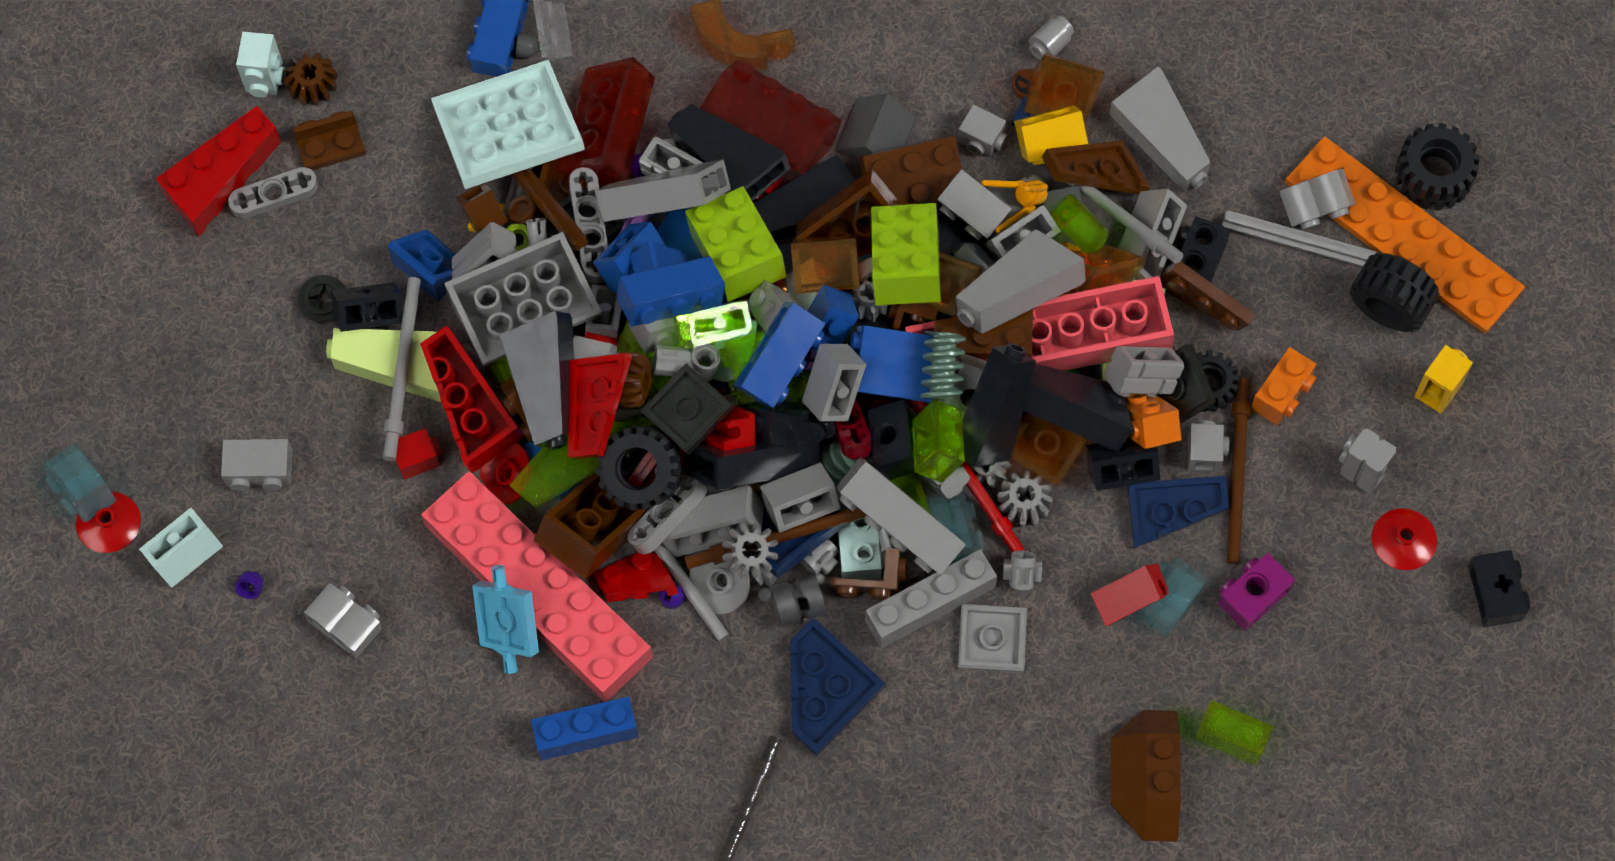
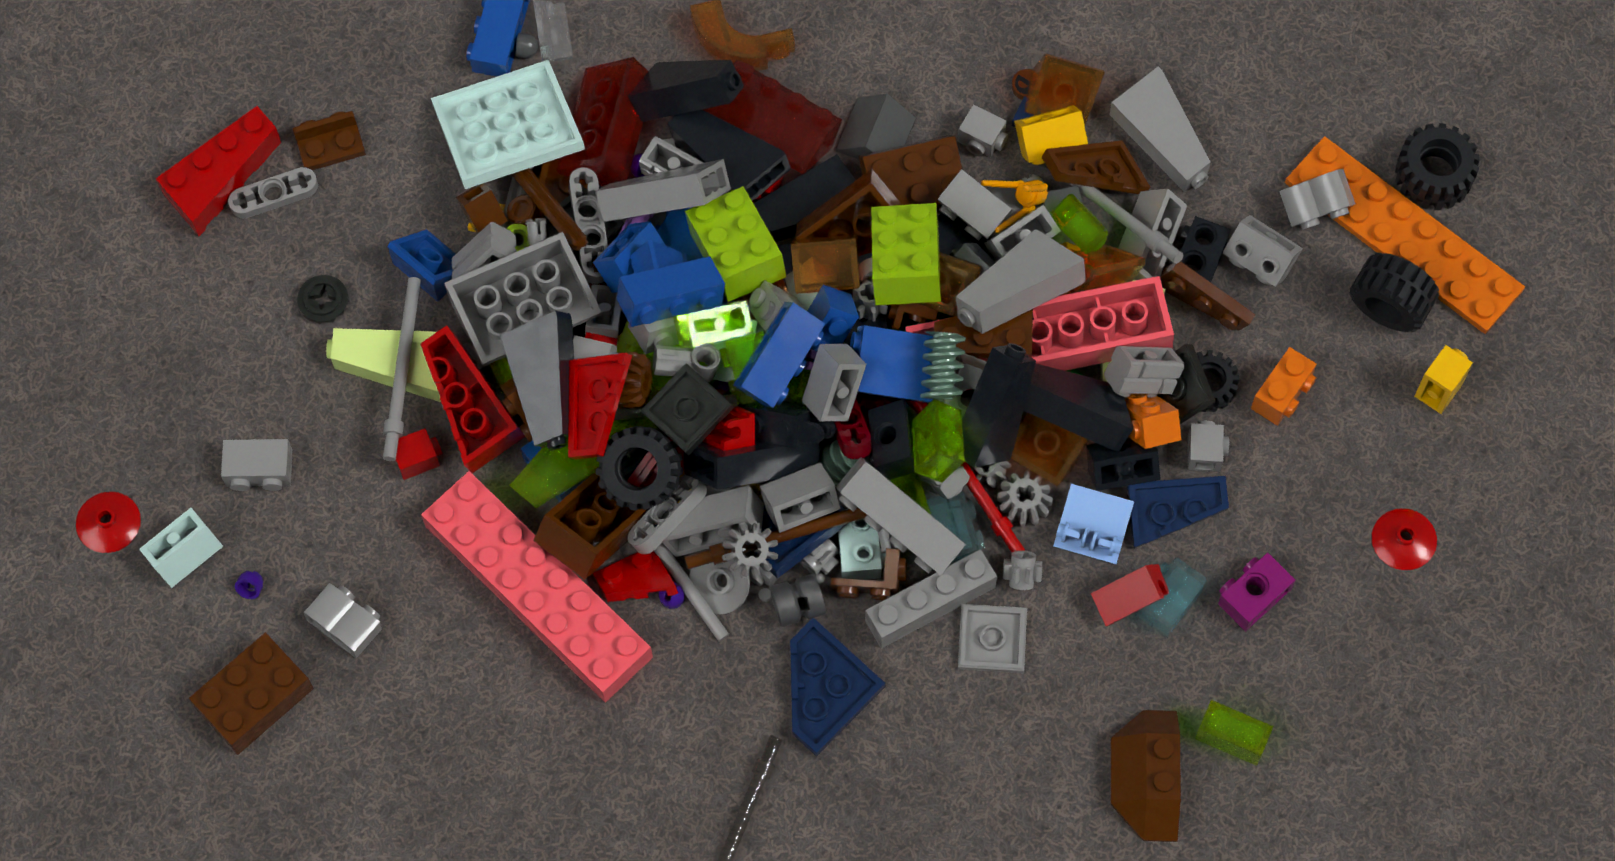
clear light blue brick [43,444,116,522] -> none
light aqua brick [236,32,285,98] -> none
reddish brown gear [284,52,338,106] -> none
black brick [331,282,403,332] -> none
medium azure plate [472,565,539,674] -> none
red dish [480,442,532,505] -> none
blue brick [531,696,639,761] -> none
light grey brick [1029,16,1074,61] -> none
light grey axle [1222,211,1376,267] -> none
reddish brown bar [1226,378,1252,565] -> none
light grey brick [1338,428,1396,493] -> none
black brick [1468,550,1530,628] -> none
none -> reddish brown brick [189,632,314,755]
none -> black slope [628,60,744,122]
none -> light blue hinge [1053,484,1134,564]
none -> light grey brick [1223,215,1303,287]

